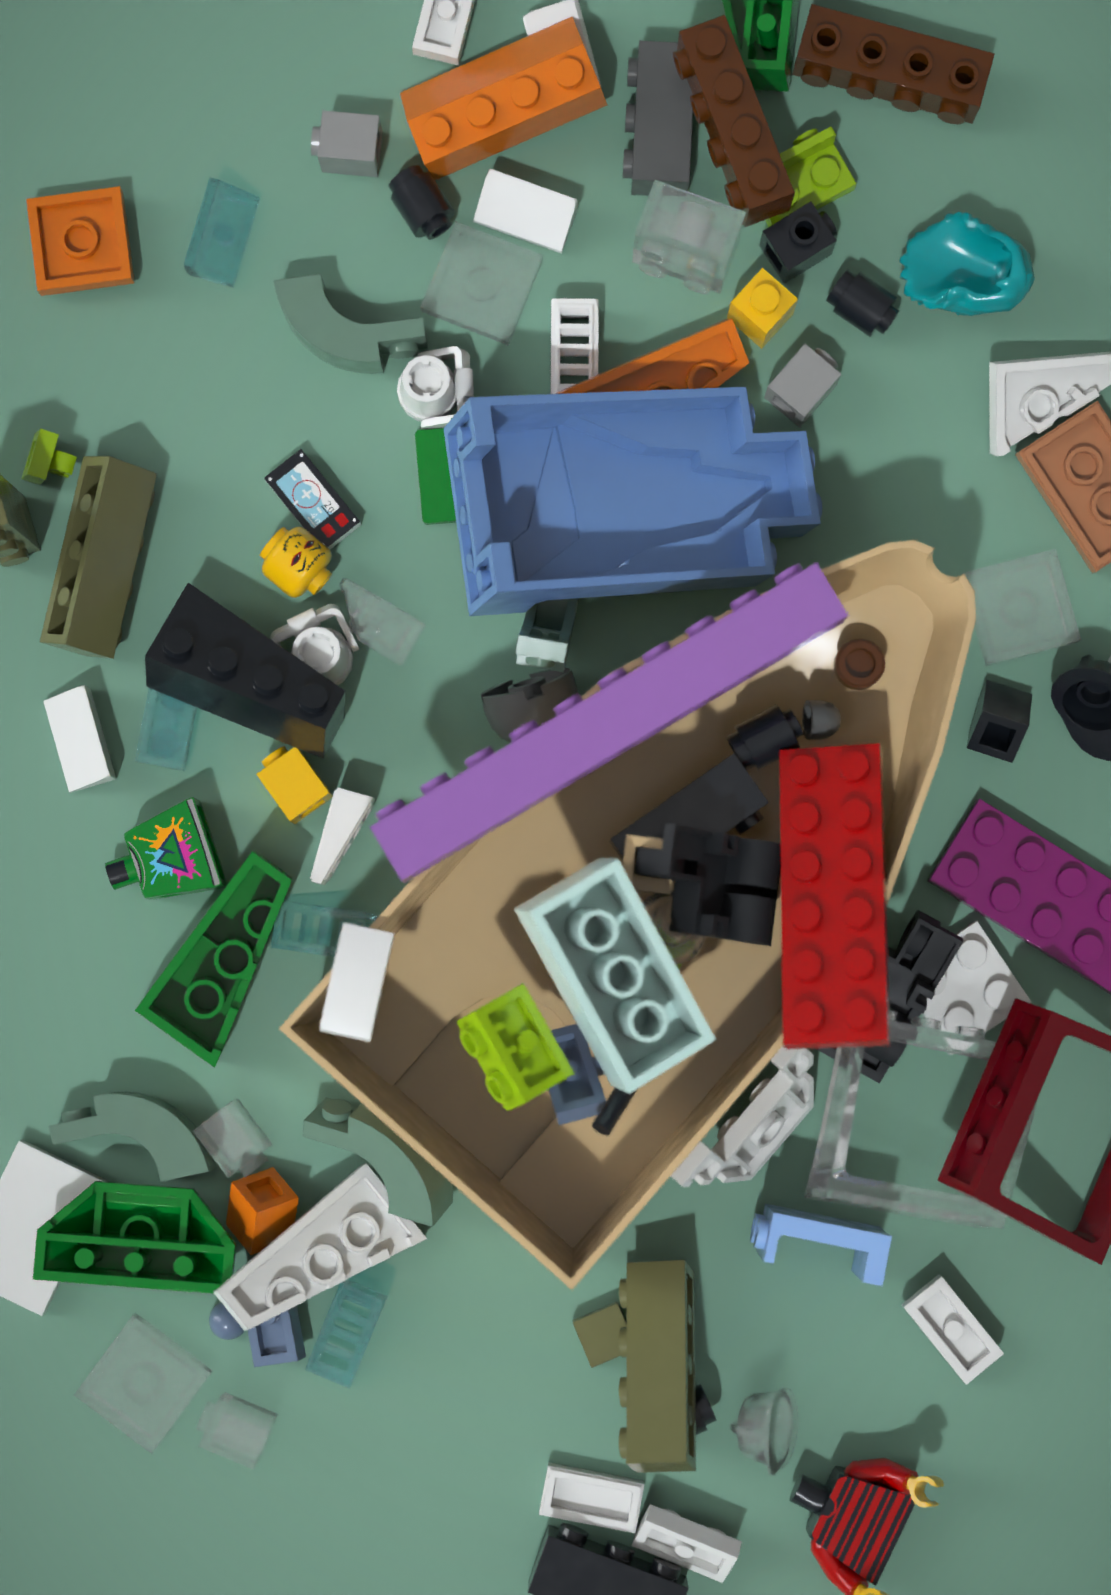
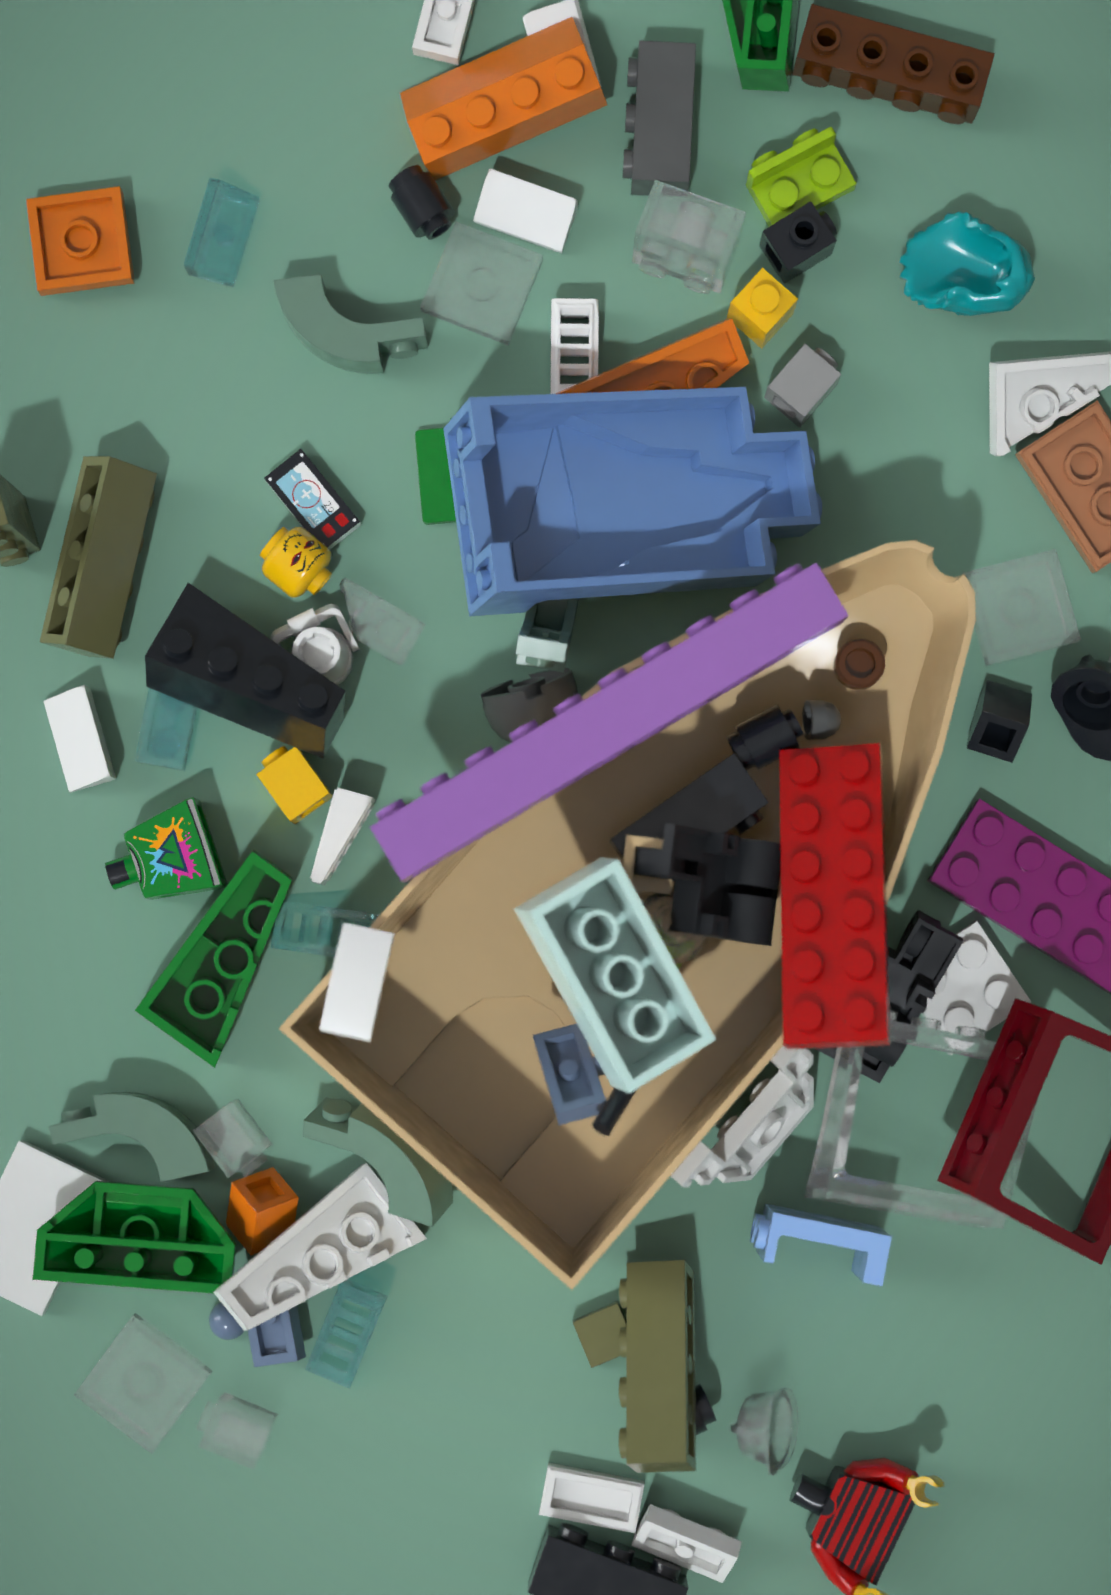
lime tile [21,428,77,485] -> none
light grey brick [311,110,383,177] -> none
white piece [397,346,474,430] -> none
lime bracket [457,983,575,1111] -> none
reddish brown brick [673,15,795,227] -> none
black brick [826,269,900,337] -> none
white plate [901,1274,1004,1385] -> none

